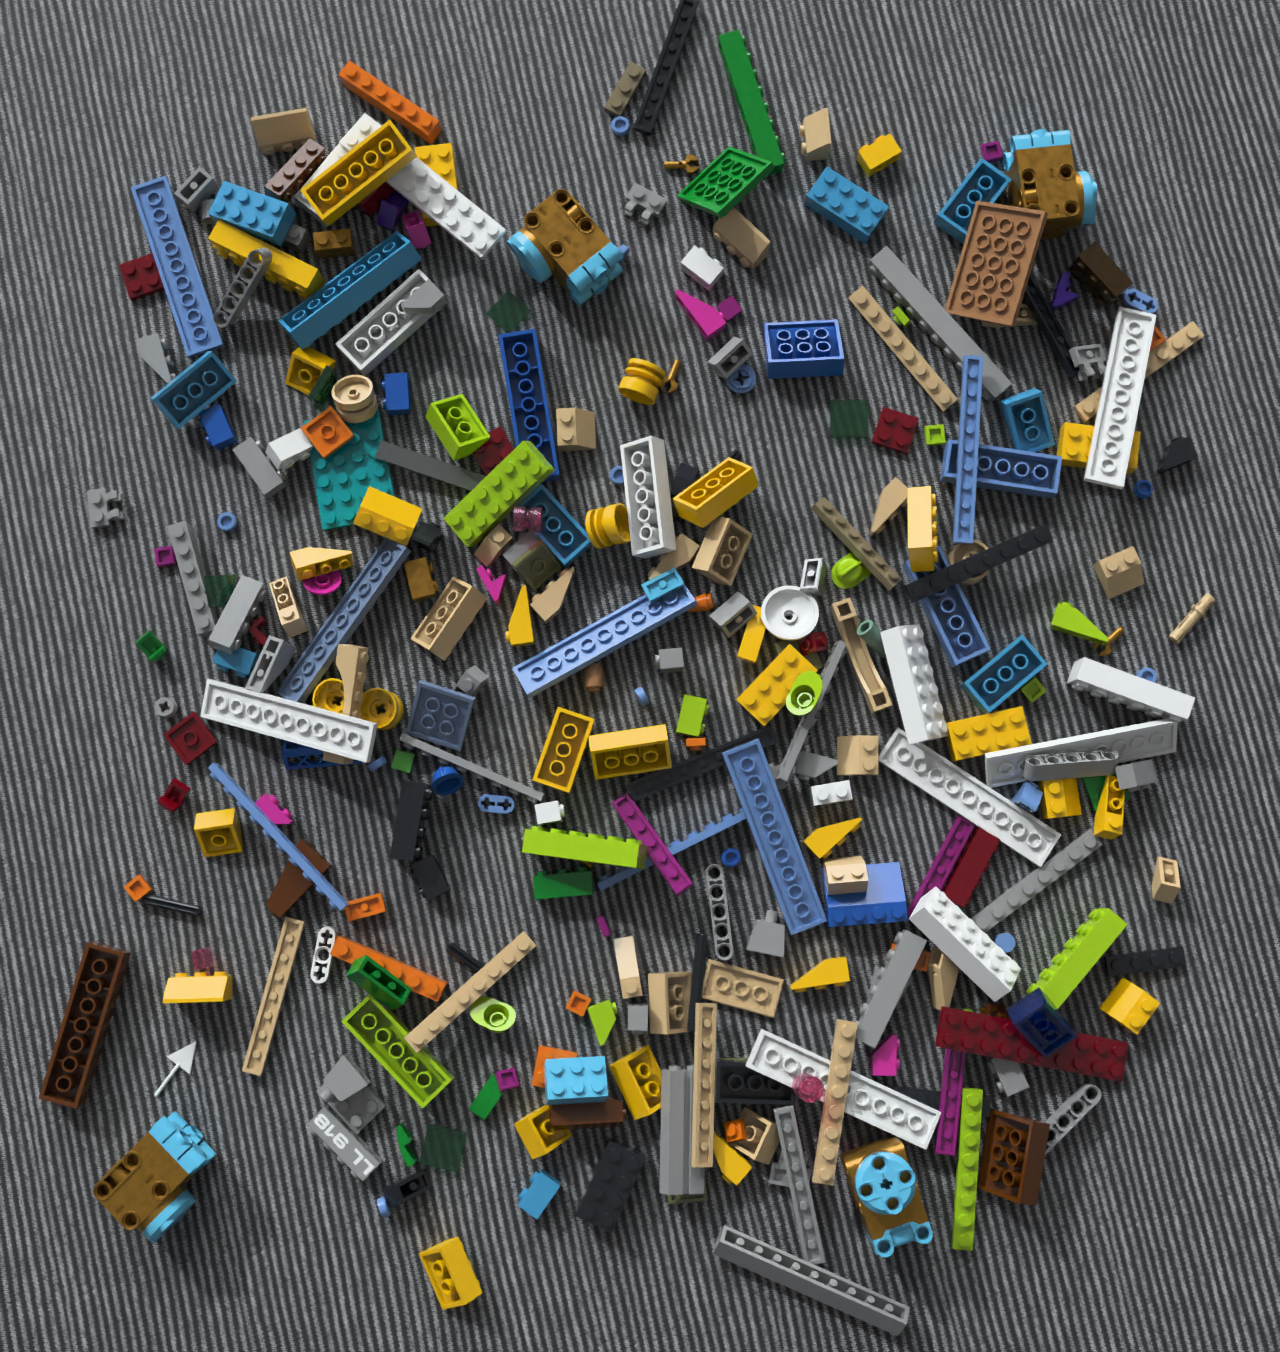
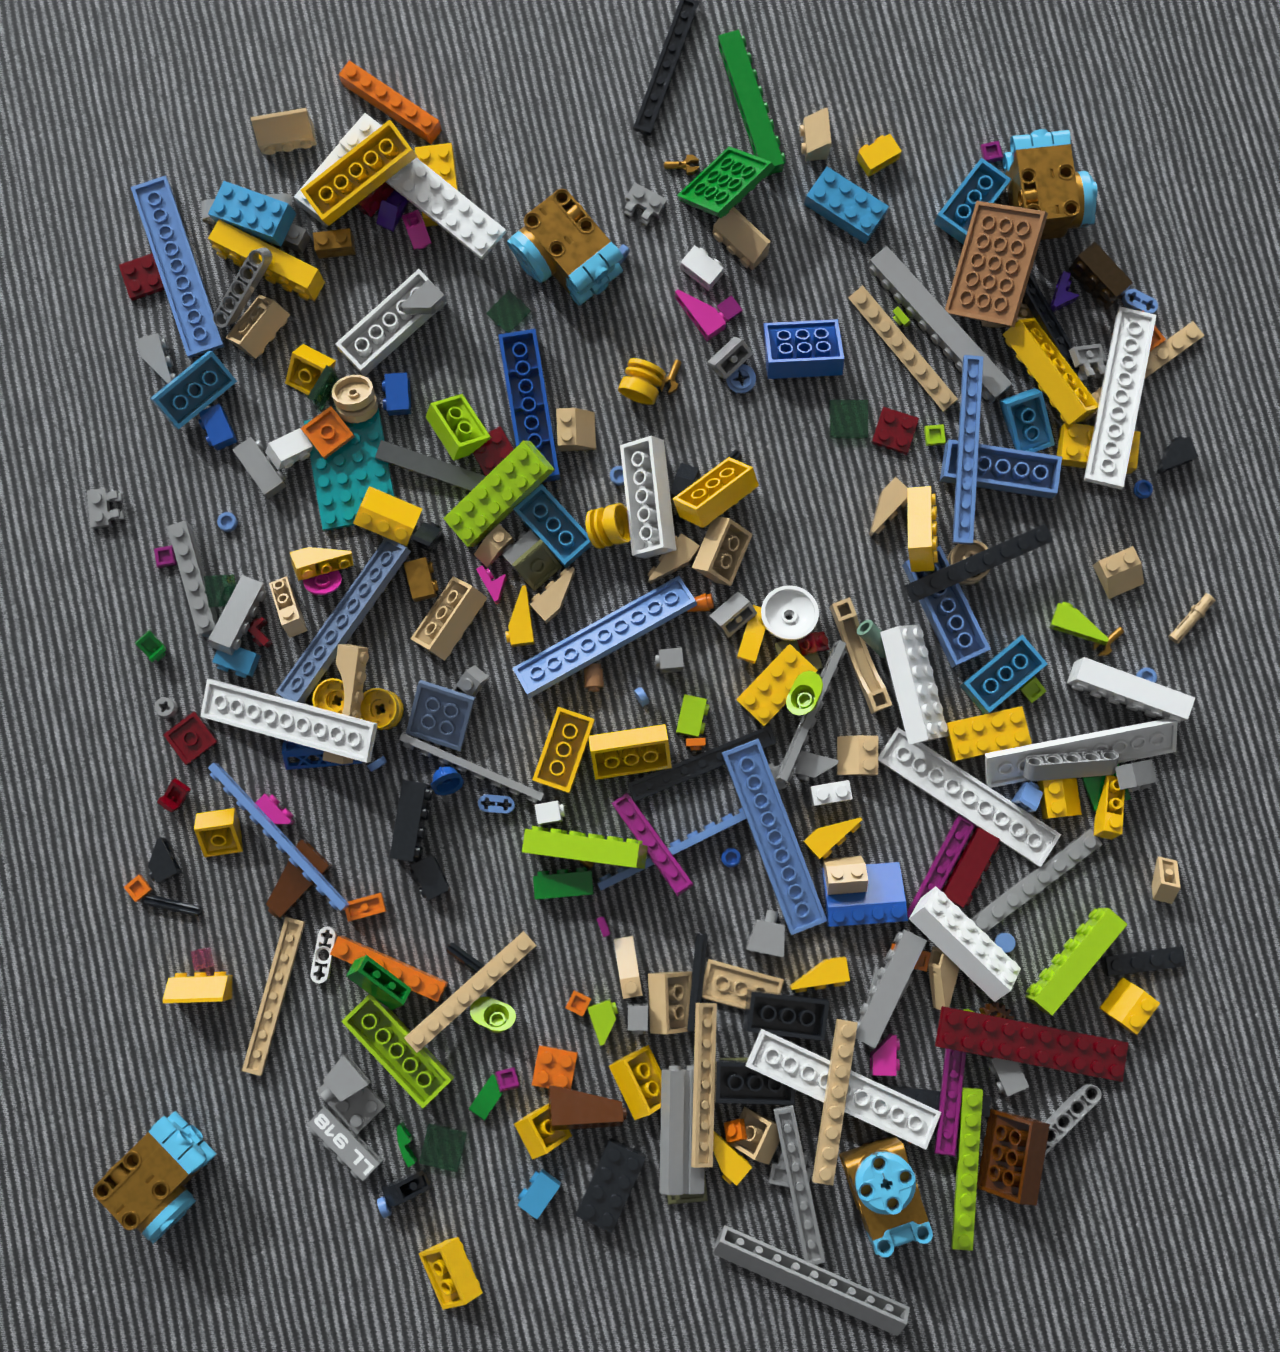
reddish brown brick [39,942,131,1109] -> none
white piece [154,1041,197,1097] -> none
light grey brick [174,166,219,213] -> none
light grey slope [245,635,296,693] -> none
brick [264,138,326,203] -> none
dark azure brick [278,231,422,350] -> none
bright green tile [391,749,415,773] -> none
clear pink wheel [513,506,542,533] -> none
medium azure brick [543,1056,608,1105] -> none
dark tan plate [604,61,646,117] -> none
medium blue tile [611,116,630,137] -> none
medium azure plate [641,567,684,603] -> none
light grey beam [705,864,733,960] -> none
clear pink wheel [792,1073,824,1103] -> none
flat silver slope [800,558,827,596] -> none
dark tan plate [811,497,902,591] -> none
lime piece [831,552,871,589] -> none
clear blue slope [1006,987,1078,1058] -> none
none -> black slope [148,838,183,883]
none -> tan slope [225,294,290,359]
none -> black brick [743,989,829,1041]
none -> yellow brick [1003,318,1099,425]

